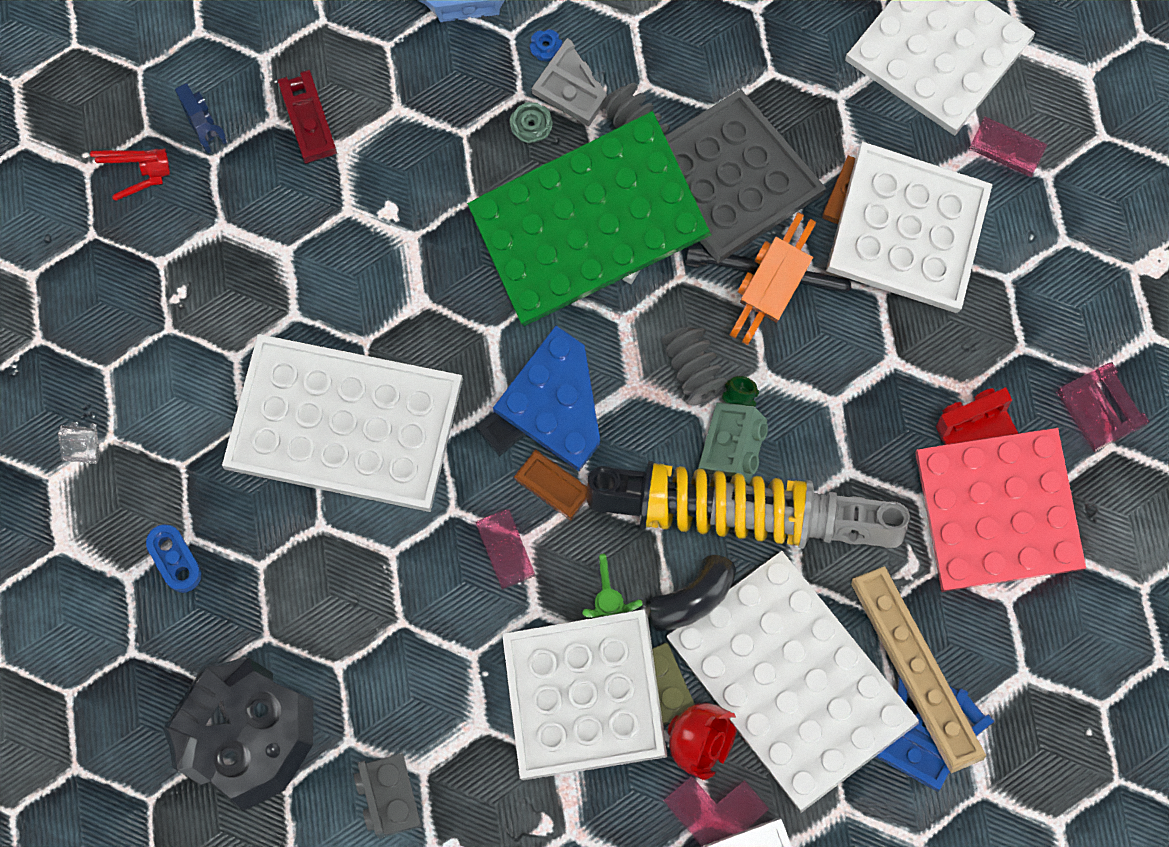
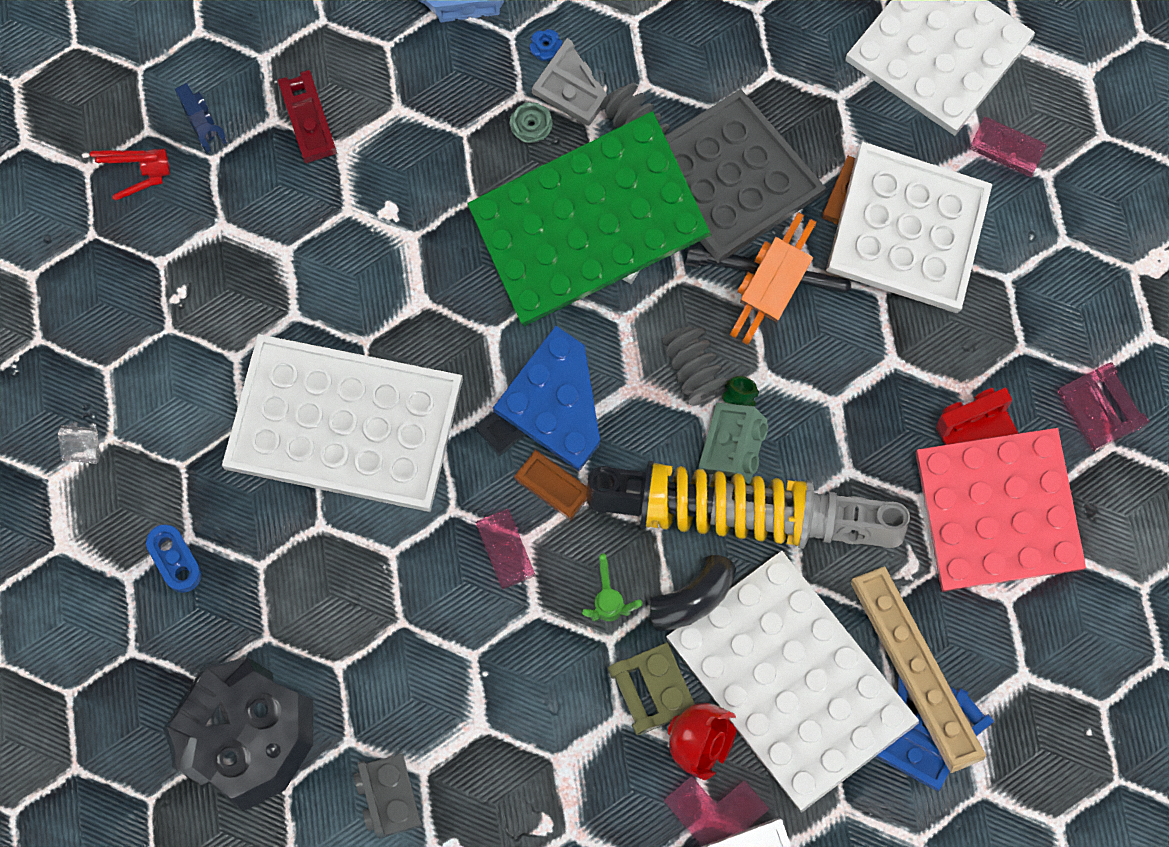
white plate [502,610,667,780] -> none

